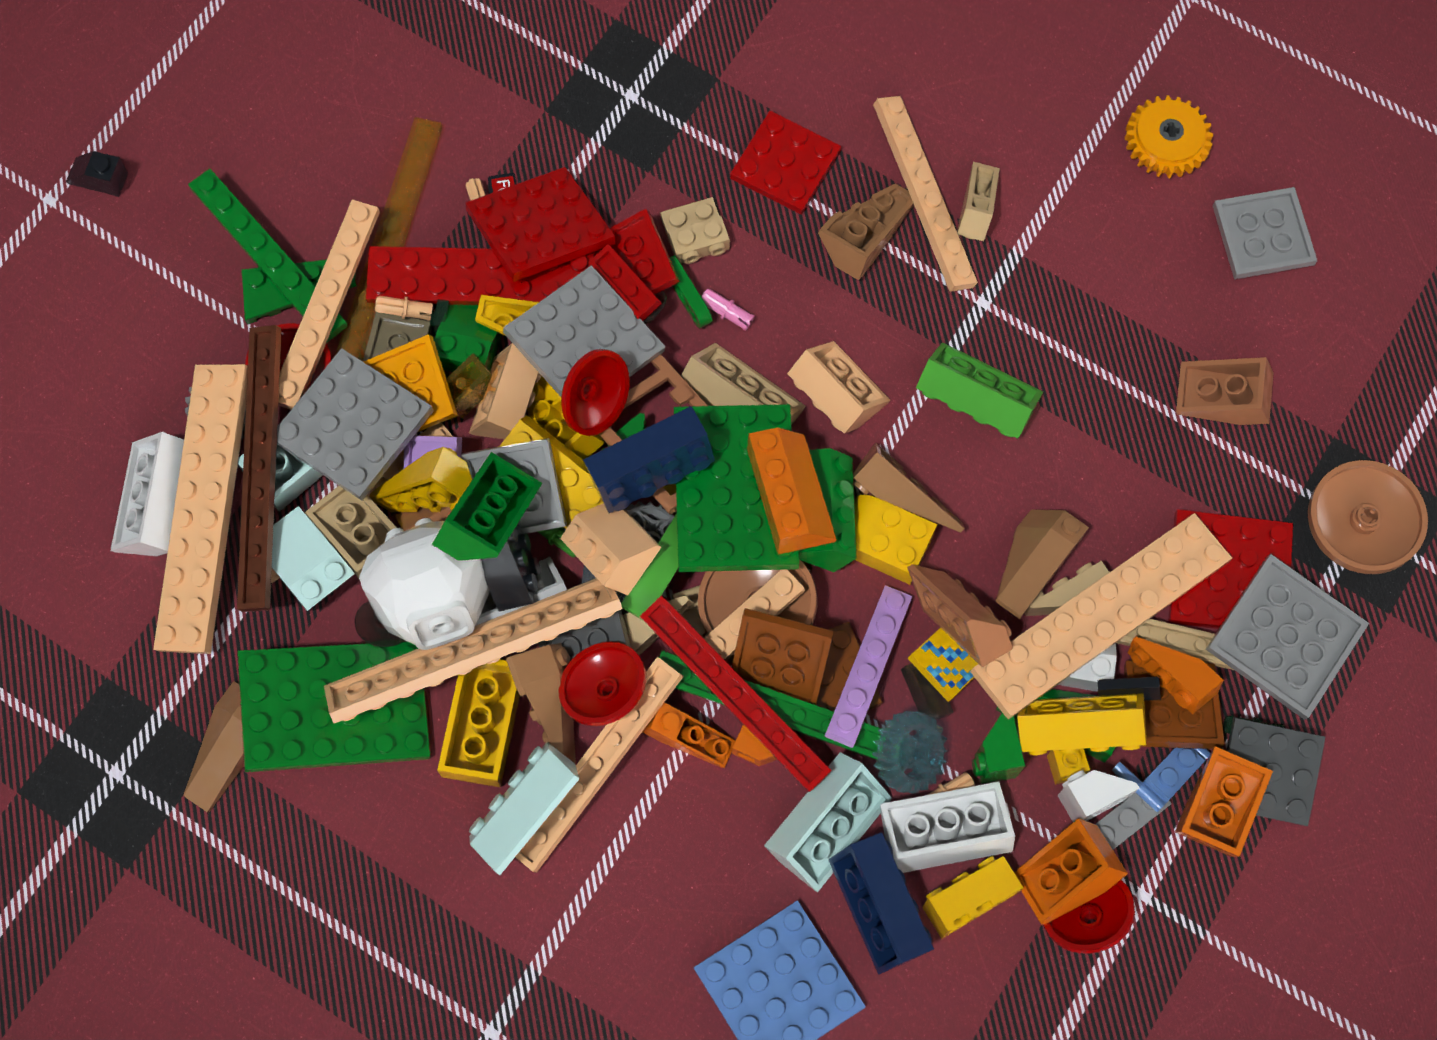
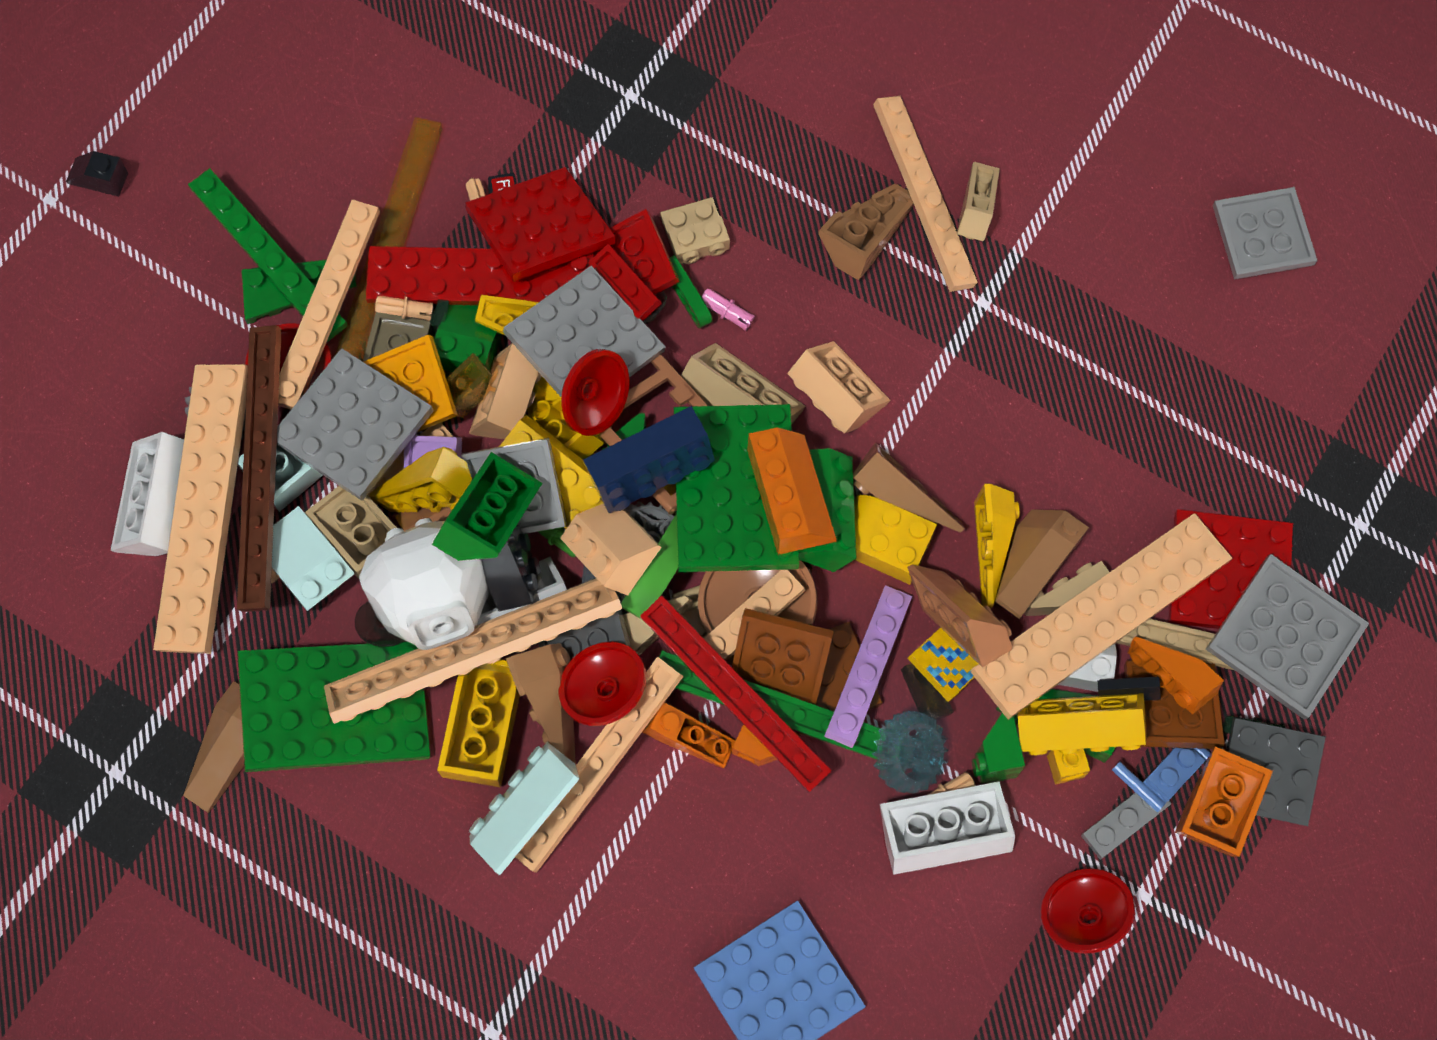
red plate [730,111,841,215] -> none
light aqua slope [764,753,892,892] -> none
dark blue brick [828,832,934,975] -> none
bright green slope [916,342,1043,438] -> none
yellow wedge [922,856,1023,939] -> none
orange slope [1014,818,1128,925] -> none
white slope [1057,770,1139,822] -> none
light orange gear [1124,95,1213,178] -> none
nougat slope [1176,357,1274,425] -> none
nougat dish [1308,460,1428,574] -> none
none -> yellow wedge [974,484,1019,609]

